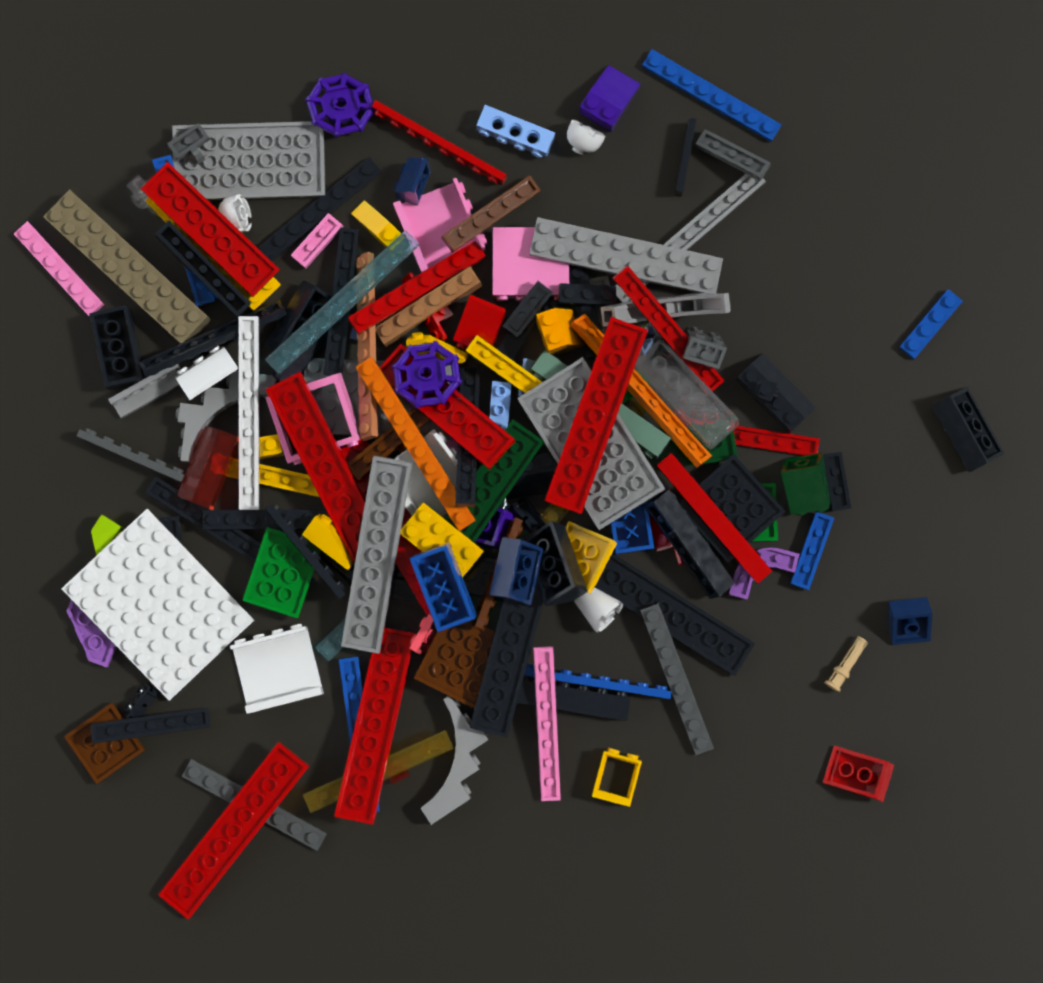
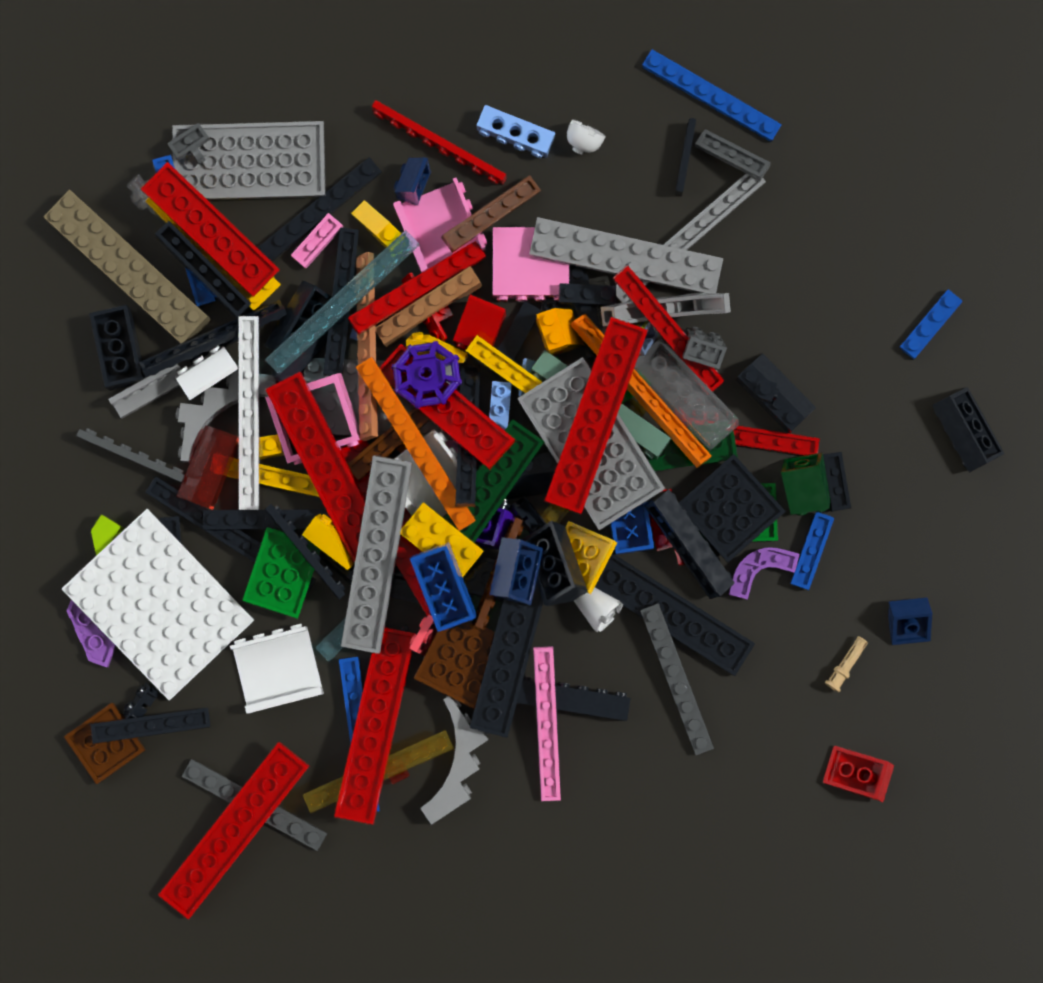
bright pink plate [14,221,104,317] -> none
white cylinder [218,194,252,233] -> none
dark purple plate [305,72,376,137] -> none
black plate [503,280,553,338] -> none
blue plate [524,664,672,699] -> none
dark purple slope [579,65,641,132] -> none
yellow window [592,748,642,807] -> none
red tile [657,453,772,584] -> none

